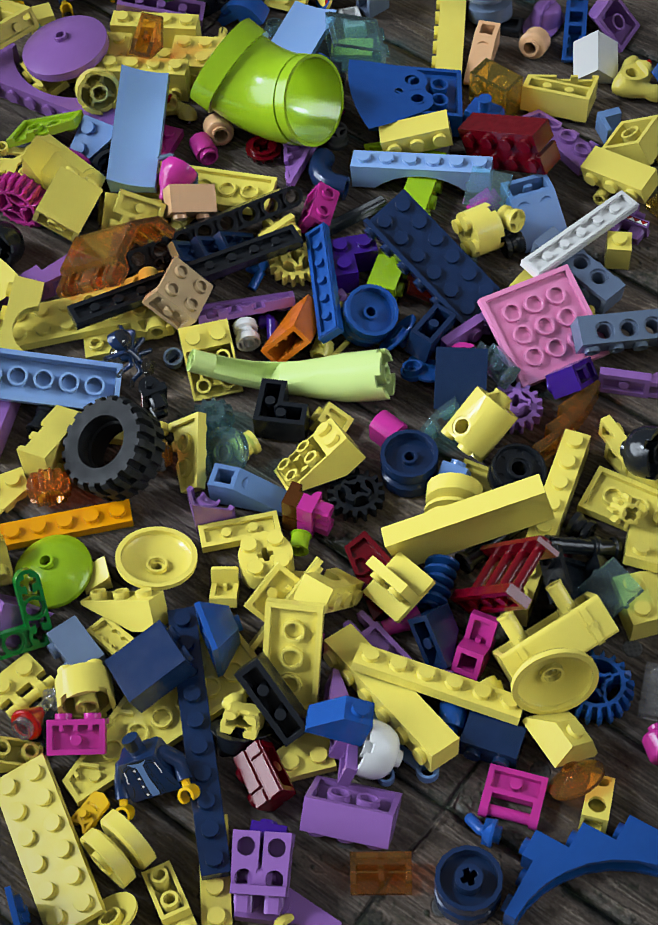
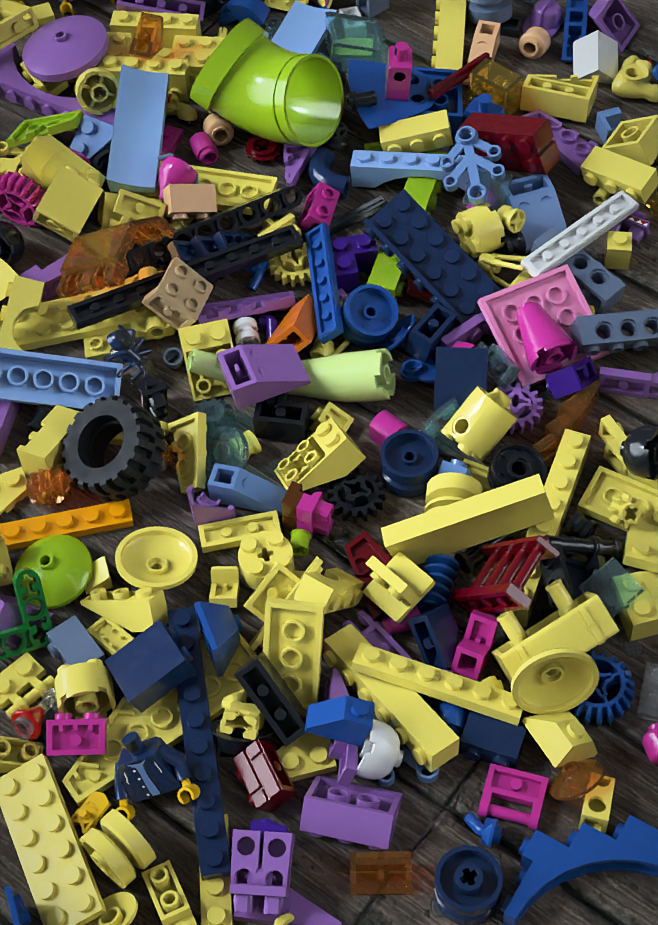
none -> medium lavender slope [217,344,311,410]
none -> black pin [347,90,377,110]
none -> dark pink torso [385,41,412,101]
none -> dark red axle [427,52,492,100]
none -> medium blue plant [440,126,506,206]
none -> light yellow plant [477,252,526,288]
none -> dark pink cone [516,302,578,374]

